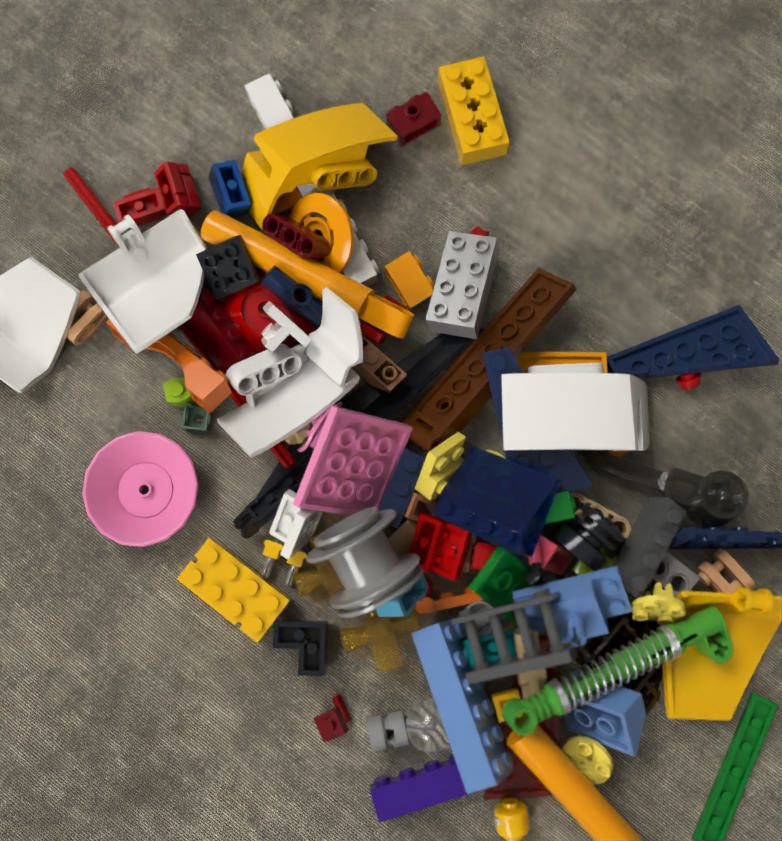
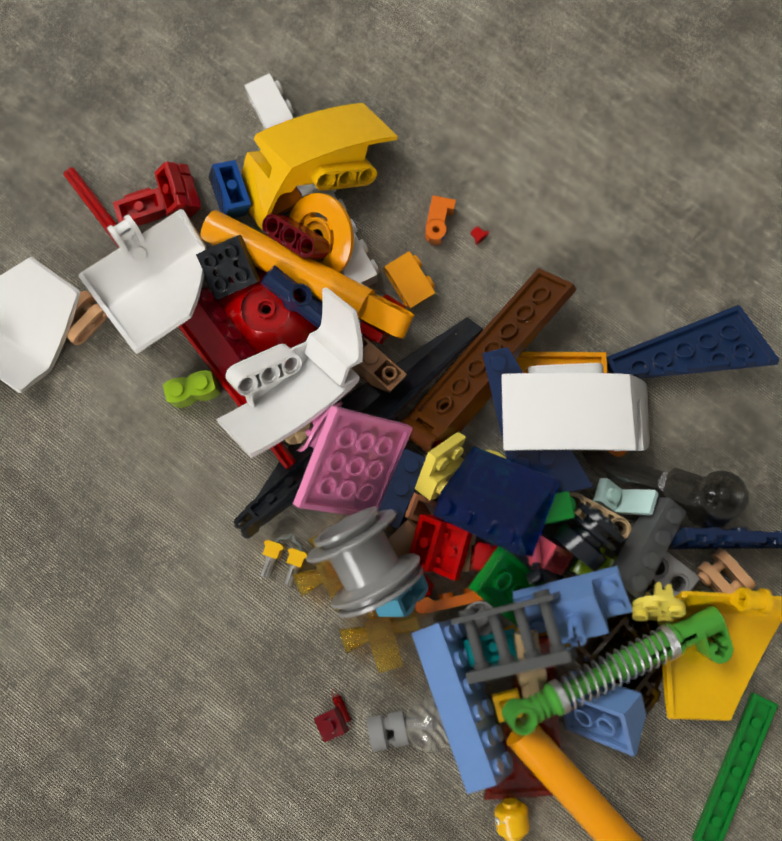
bright pink dish [82,431,199,547] -> none
orange arch [106,319,232,413] -> none
yellow piece [177,538,293,643] -> none
sand green piece [182,403,213,433] -> none
white bracket [261,301,312,353] -> none
white bracket [269,489,323,560] -> none
black brick [273,620,328,676] -> none
dark purple brick [370,754,480,823] -> none
dark red brick [386,92,441,148] -> none
light grey brick [425,231,500,339] -> none
yellow brick [437,56,510,166] -> none
light yellow plate [562,736,614,785] -> none
red plate [676,373,702,390] -> none
none -> orange leg [425,195,456,245]
none -> light aqua bracket [593,478,658,515]

